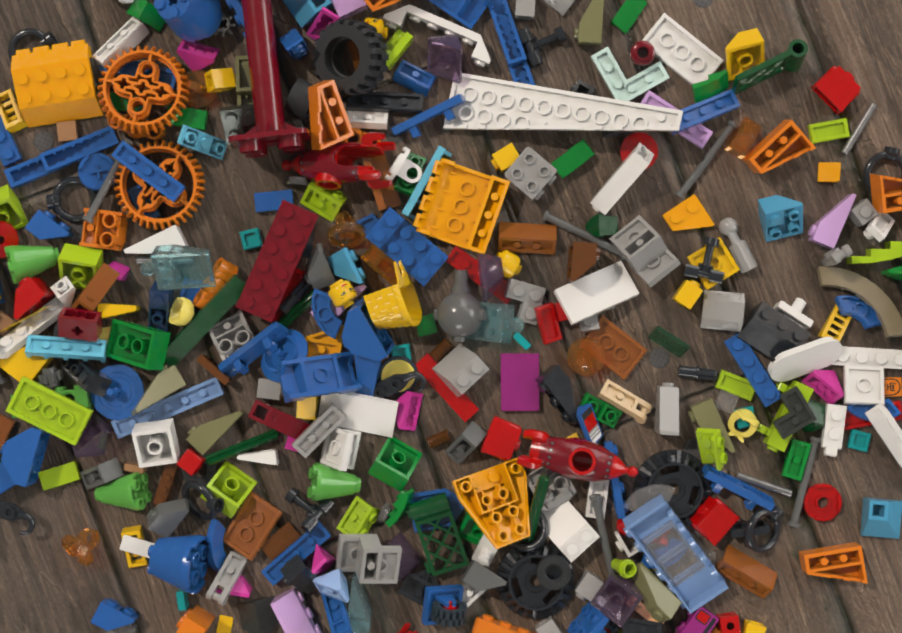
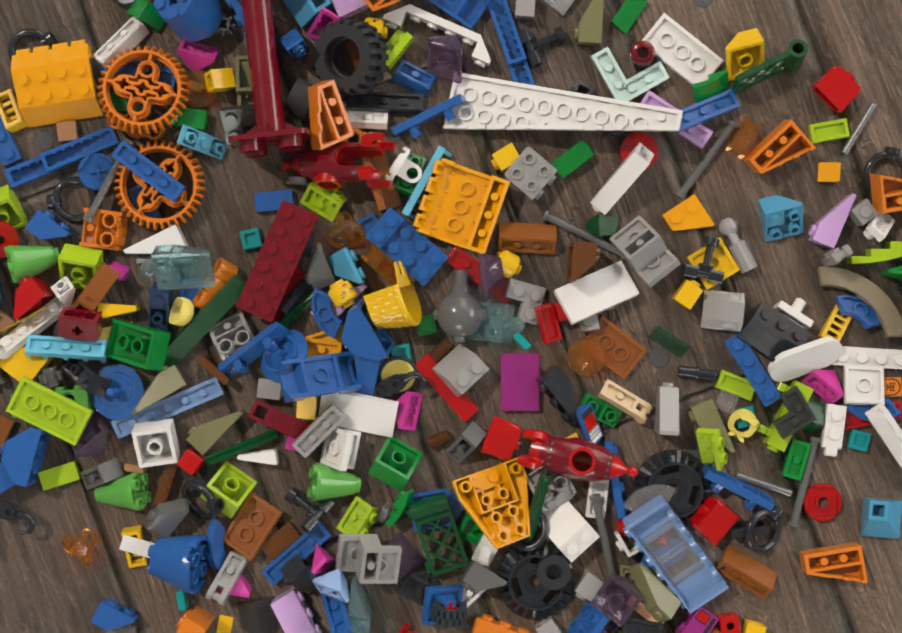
lime cone [611,558,637,578] -> none

